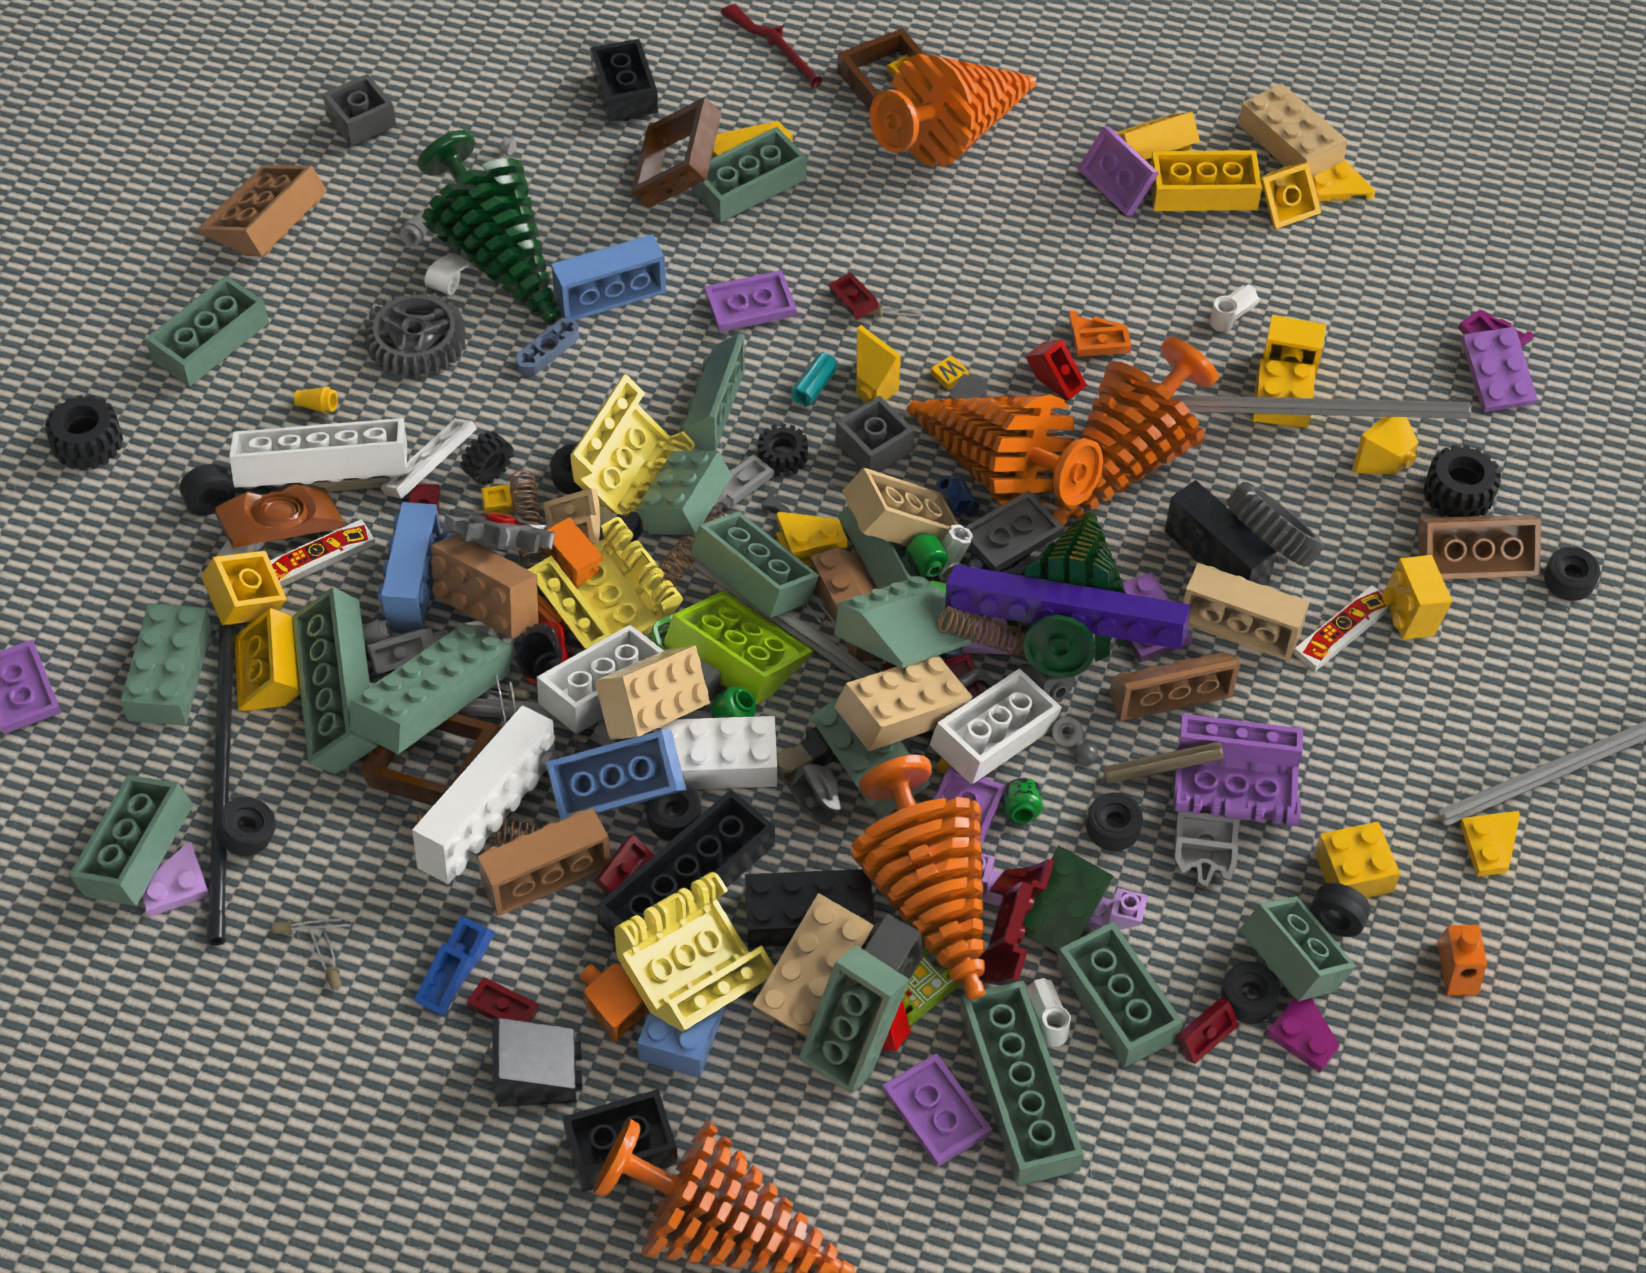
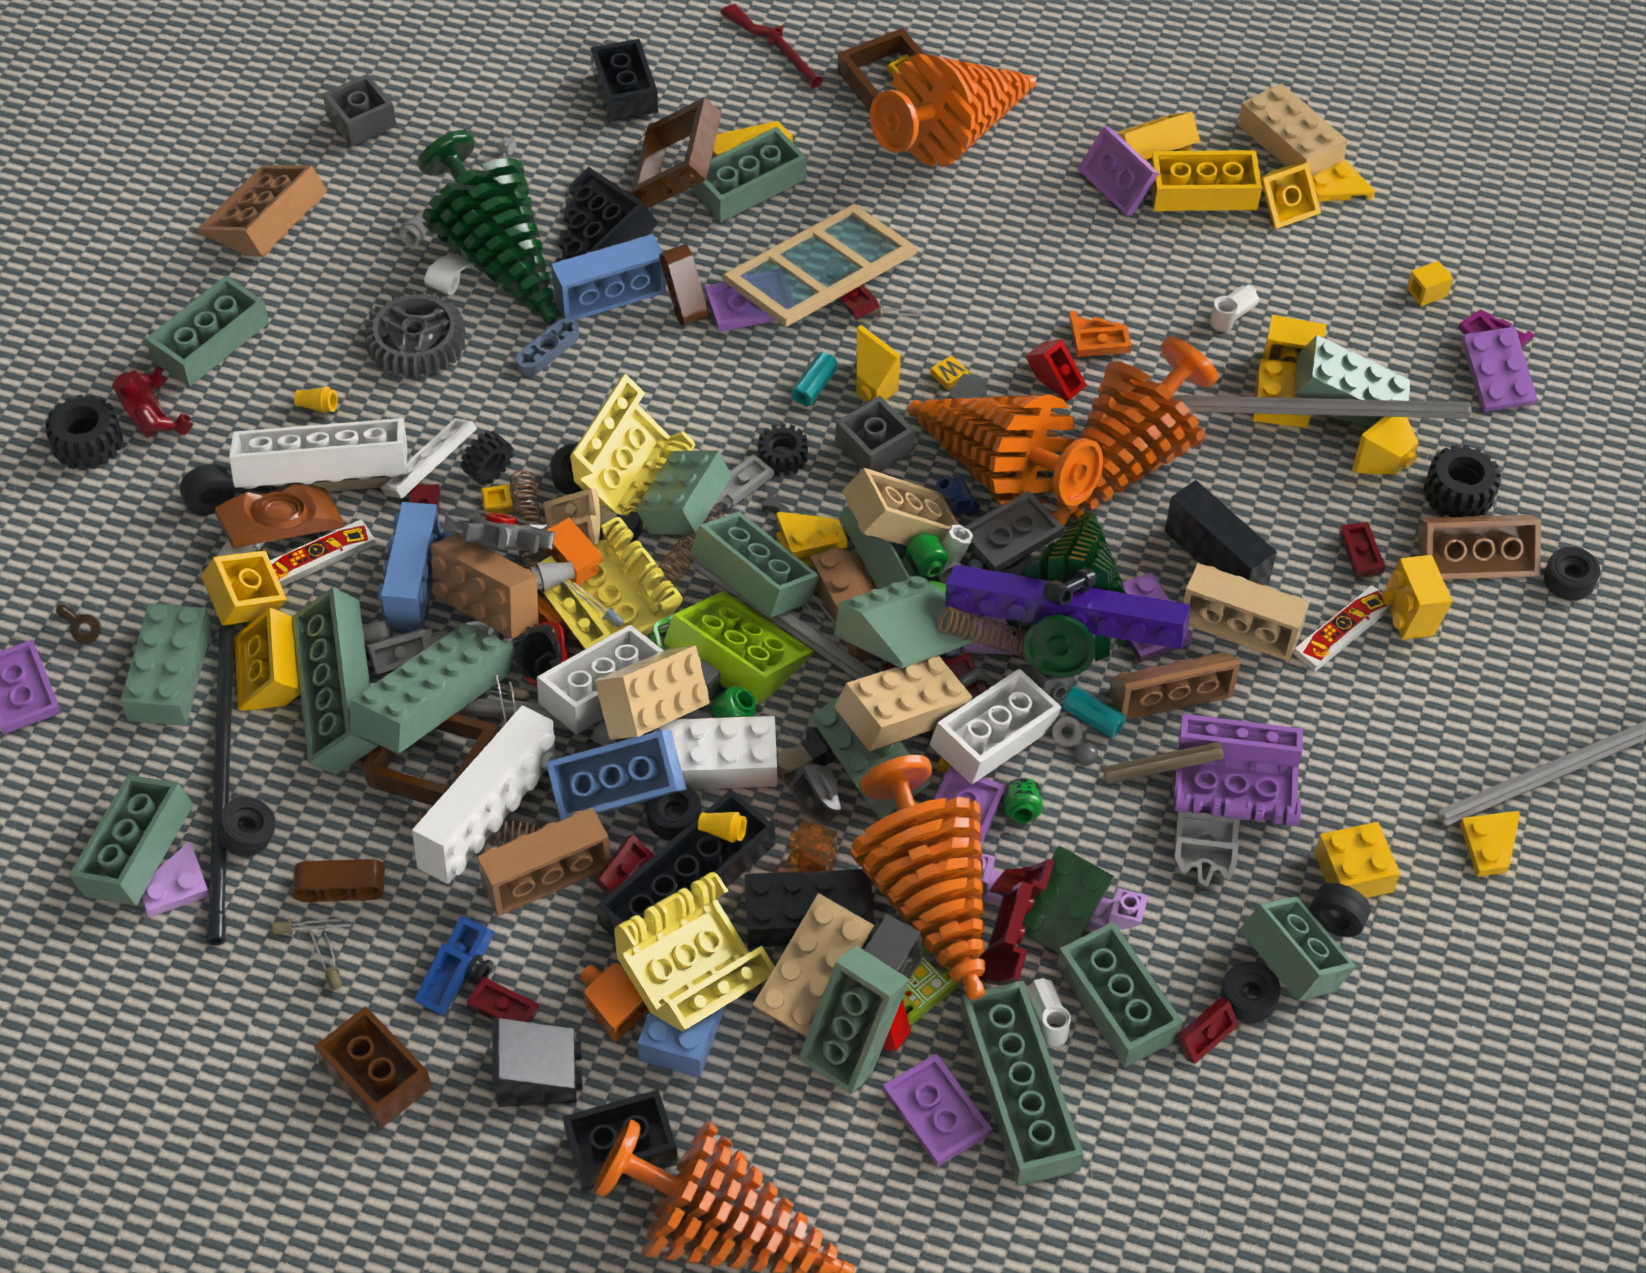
sand green slope [679,333,745,451] -> none
black tyre [1086,792,1143,851] -> none
dark grey gear [1227,482,1324,567] -> none
magenta wing [1267,998,1340,1073] -> none
orange torso [1437,925,1487,996] -> none
none -> dark brown plate [56,604,102,644]
none -> dark red torso [112,367,194,438]
none -> reddish brown beam [292,859,385,902]
none -> reddish brown brick [314,1006,432,1129]
none -> black bush [465,954,493,986]
none -> light grey cone [529,561,575,592]
none -> black slope [555,167,659,263]
none -> piece [561,580,623,627]
none -> beam [659,244,708,326]
none -> yellow cone [698,812,747,843]
none -> door [722,204,917,327]
none -> clear orange brick [787,821,837,872]
none -> black bar [1043,568,1097,606]
none -> teal axle [1062,686,1127,738]
none -> brick [1294,335,1410,429]
none -> dark red plate [1339,522,1385,577]
none -> yellow brick [1406,261,1453,306]

